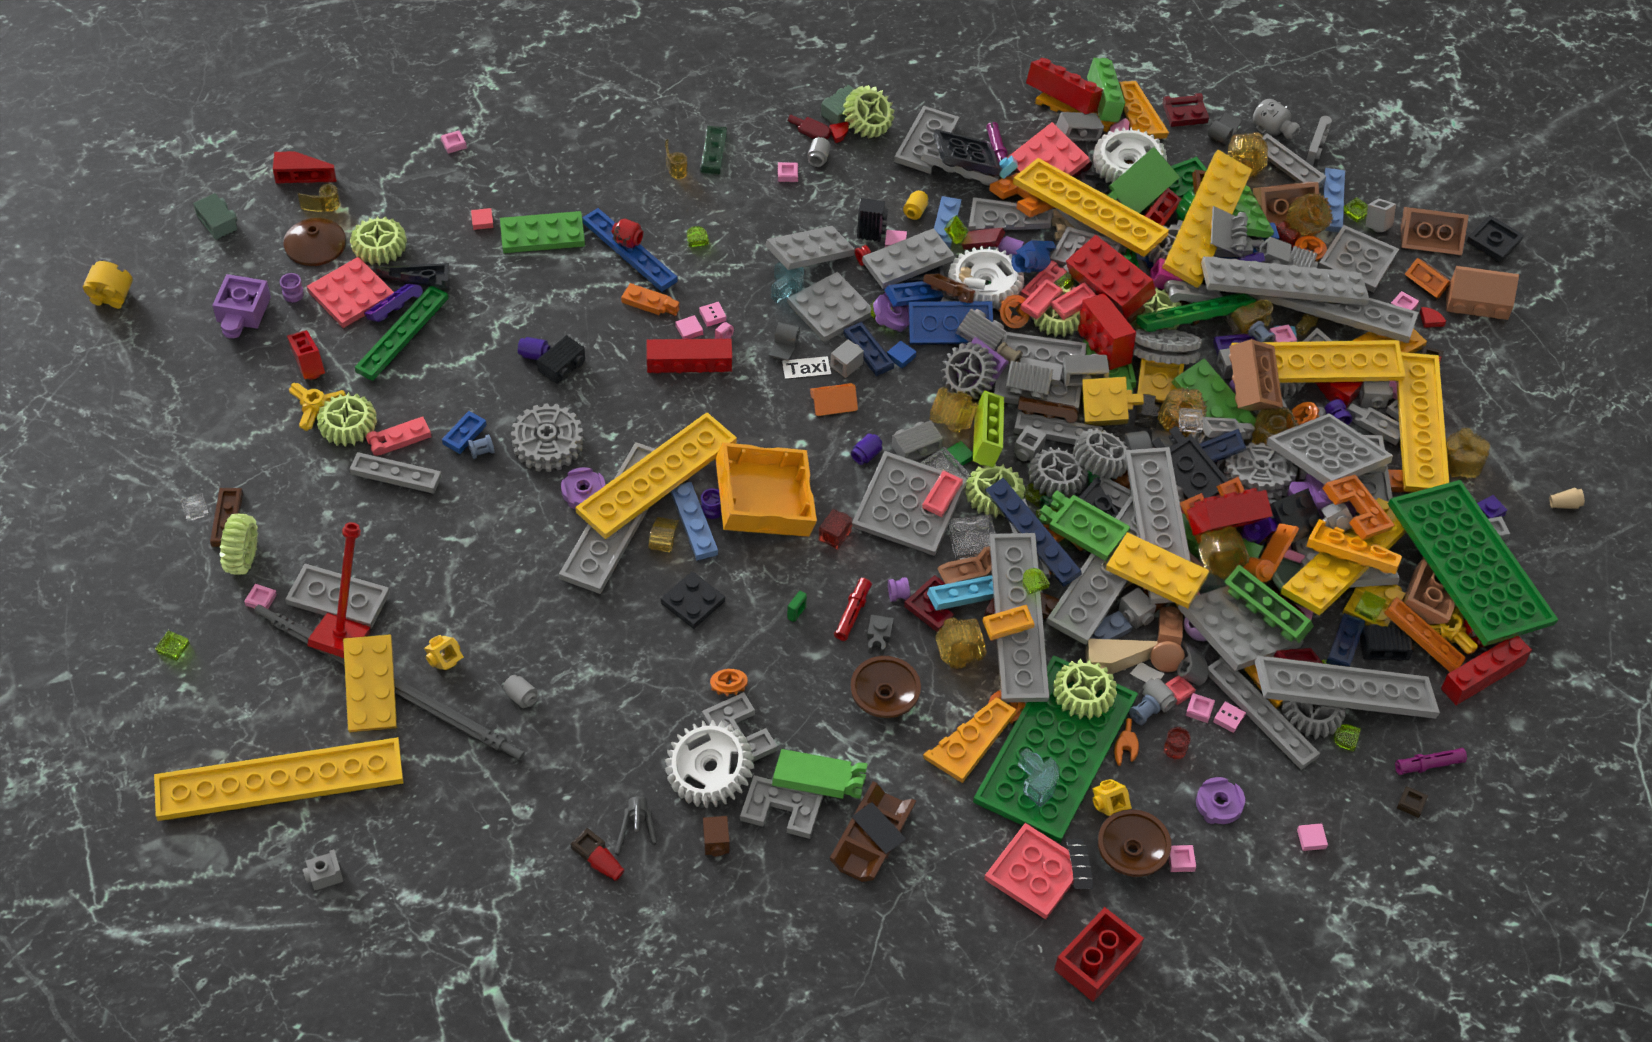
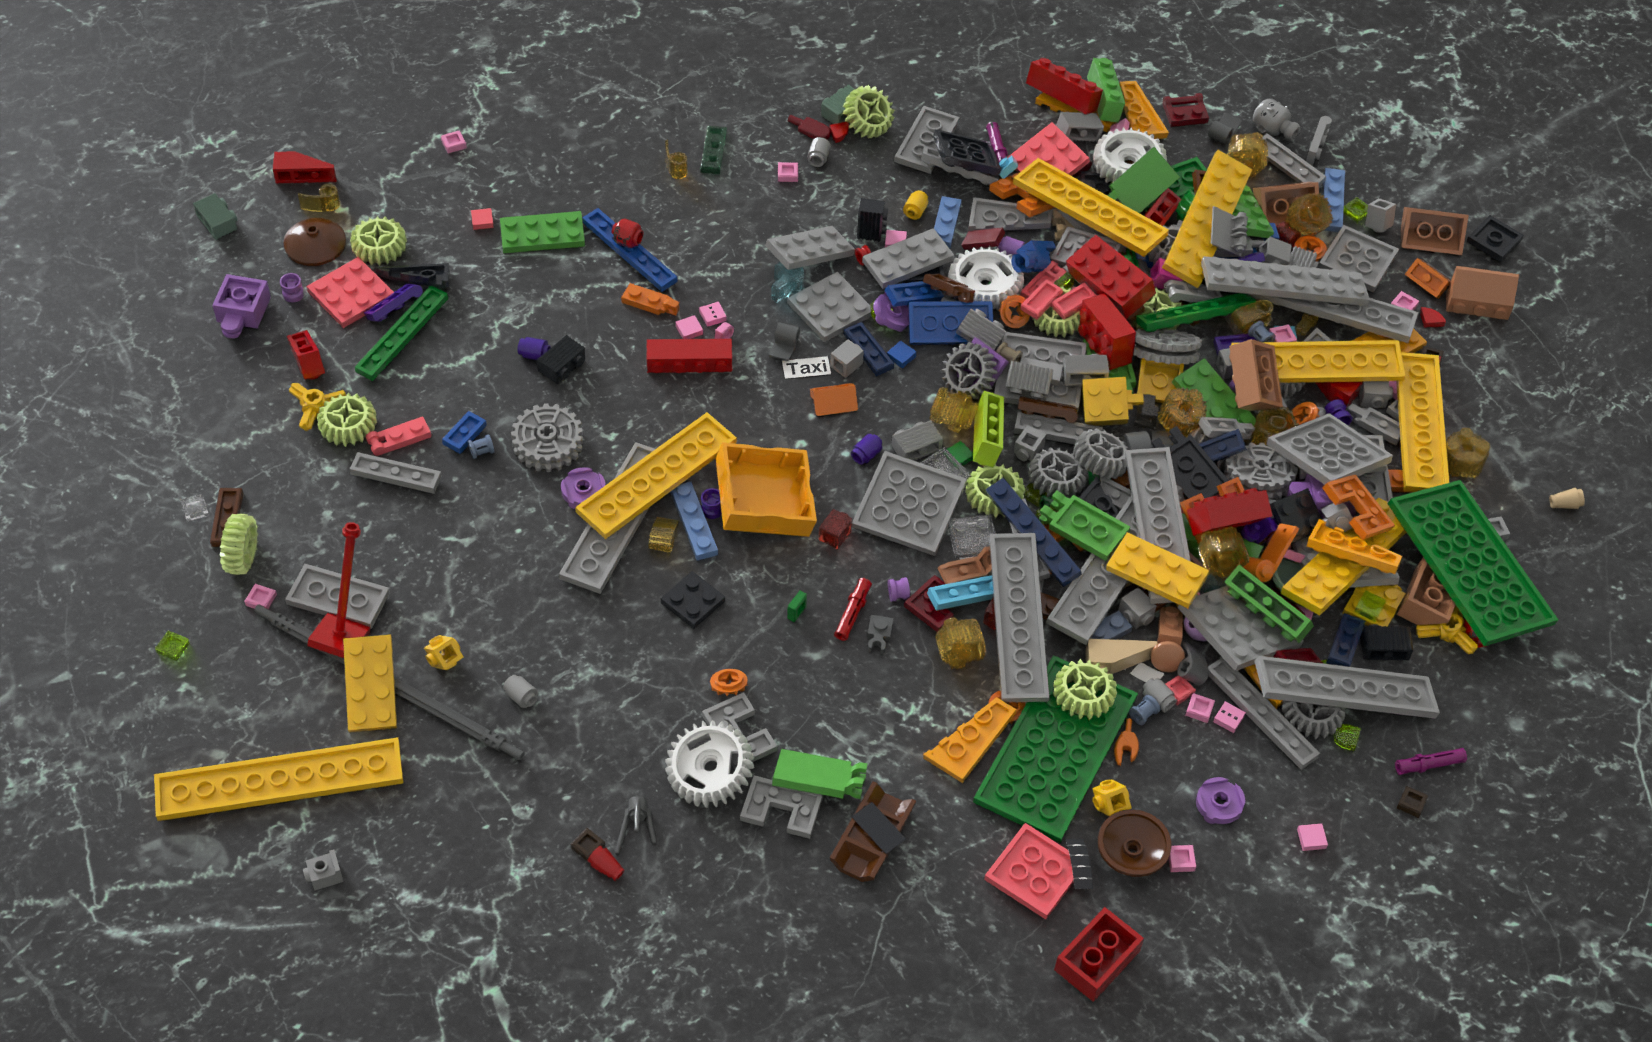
yellow brick [83,261,133,309] -> none
clear neon green tile [687,226,709,247] -> none
reddish brown brick [703,816,729,856] -> none
reddish brown dish [850,656,921,718] -> none
coral tile [922,470,963,517] -> none
clear neon green tile [944,215,969,244] -> none
white arm [959,267,986,290] -> none
light orange plate [983,604,1035,641] -> none
clear light blue brick [1018,748,1059,807] -> none
clear neon green tile [1022,568,1050,595] -> none
clear red wheel [1164,727,1191,759] -> none
clear tile [1179,408,1203,433] -> none
orange tile [1384,597,1466,672] -> none
red brick [1441,636,1532,705] -> none
dark purple plate [1477,495,1507,519] -> none

